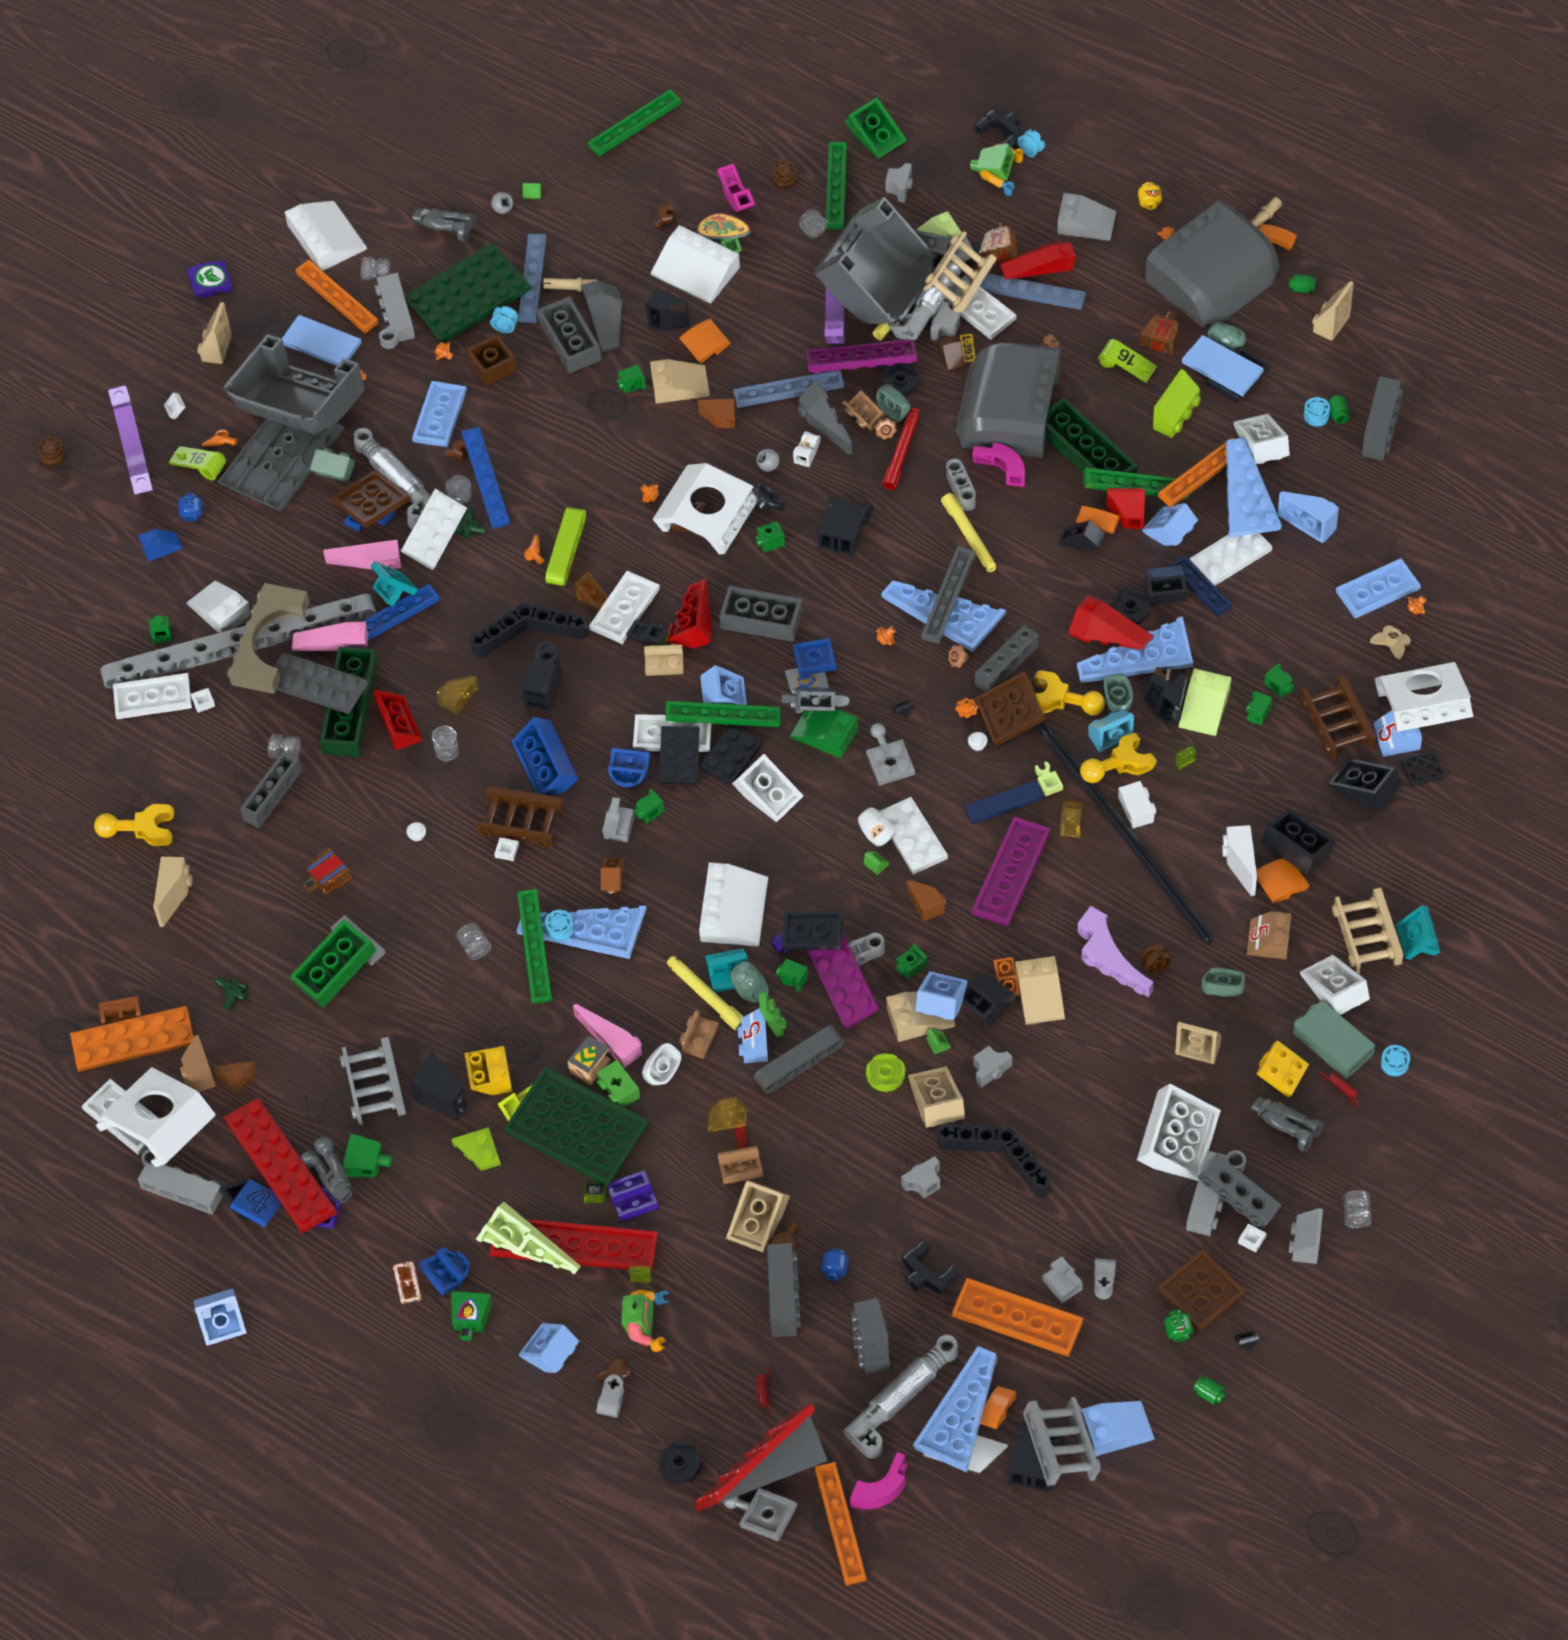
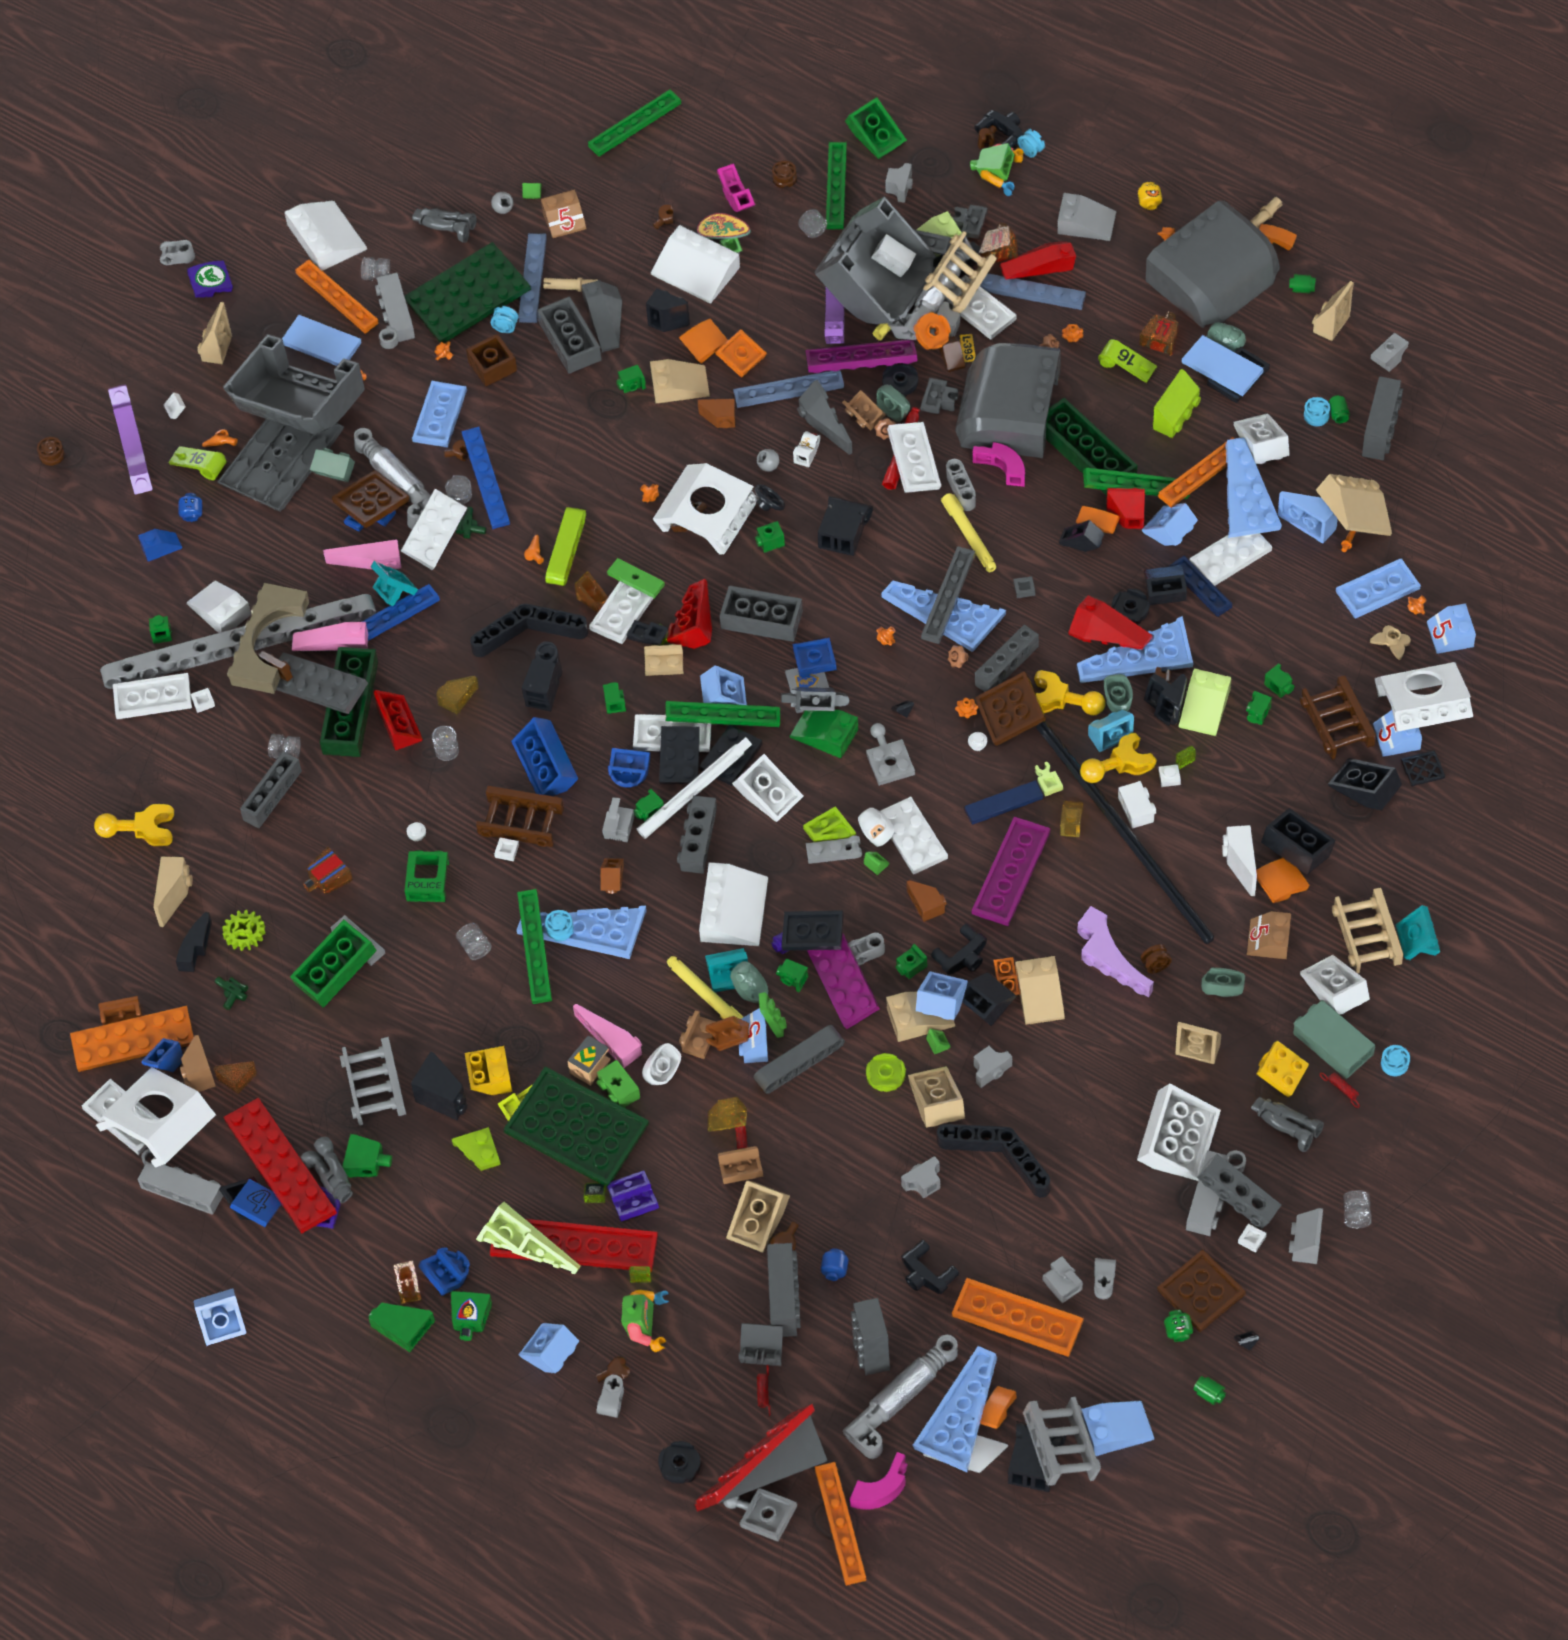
none -> blue slope [141,1038,183,1072]
none -> light grey piece [160,240,195,265]
none -> black slope [176,912,212,972]
none -> lime gear [222,910,266,951]
none -> reddish brown plate [258,651,293,682]
none -> green slope [369,1303,435,1352]
none -> green window [405,850,449,902]
none -> medium nougat slope [541,190,586,238]
none -> green brick [603,682,626,714]
none -> bright green tile [607,558,665,599]
none -> white piece [637,737,752,839]
none -> dark grey brick [677,795,717,874]
none -> dark orange hinge [705,1016,749,1051]
none -> orange plate [716,329,767,378]
none -> dark grey hinge [739,1323,783,1366]
none -> lime wing [803,806,856,842]
none -> light grey plate [806,836,862,864]
none -> white brick [871,234,916,277]
none -> white plate [887,422,941,492]
none -> orange plate [914,312,951,350]
none -> dark grey plate [921,378,958,414]
none -> black connector [931,923,987,975]
none -> dark grey plate [952,204,988,239]
none -> reddish brown piece [977,125,997,149]
none -> dark grey plate [1013,576,1035,598]
none -> orange plant [1062,324,1083,342]
none -> white plate [1158,765,1181,787]
none -> tan slope [1316,474,1392,536]
none -> orange piece [1341,530,1356,552]
none -> light grey brick [1371,333,1409,372]
none -> light blue slope [1427,603,1476,654]

